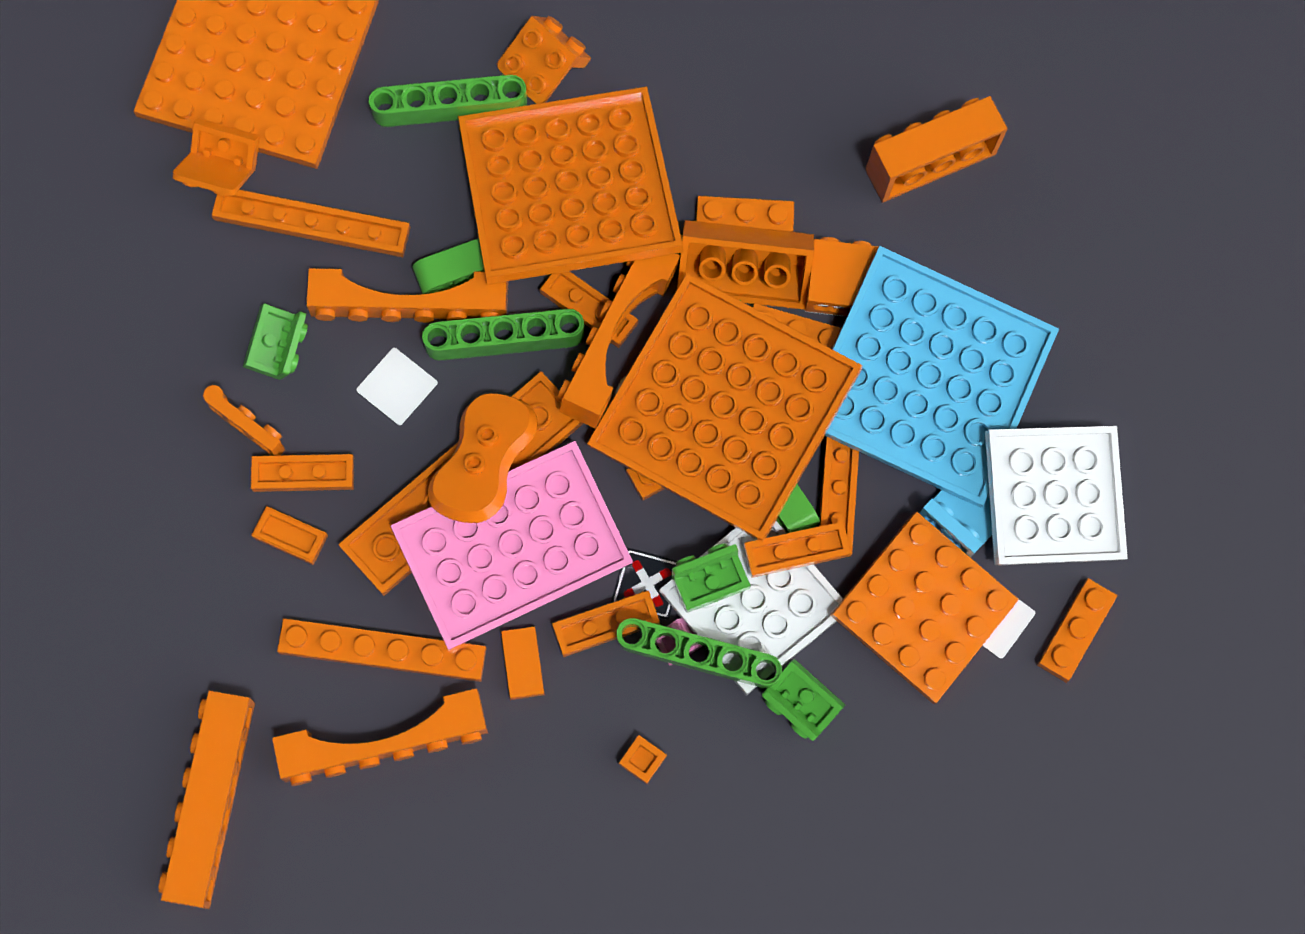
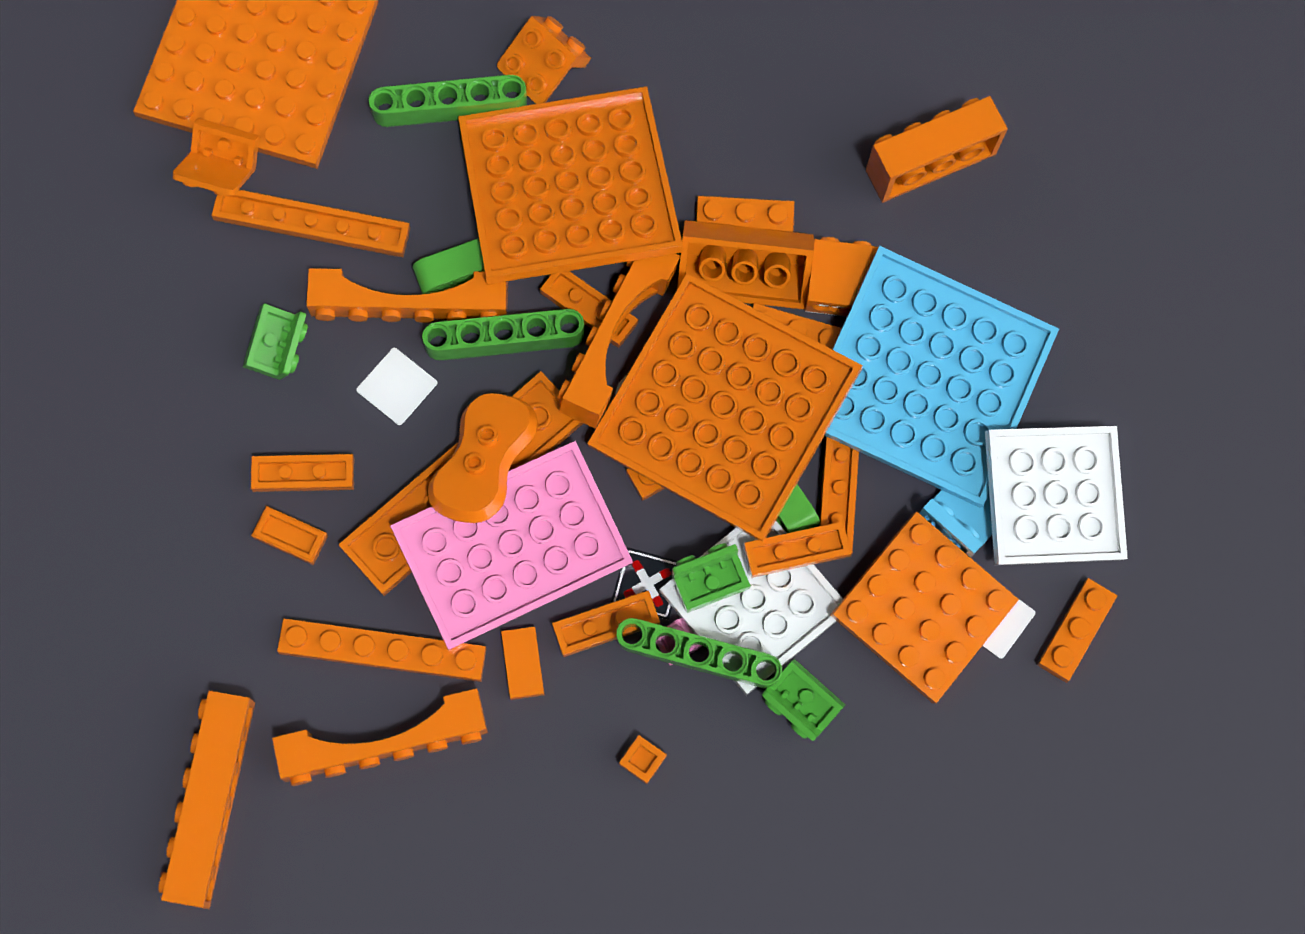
orange plate [203,385,285,456] -> none

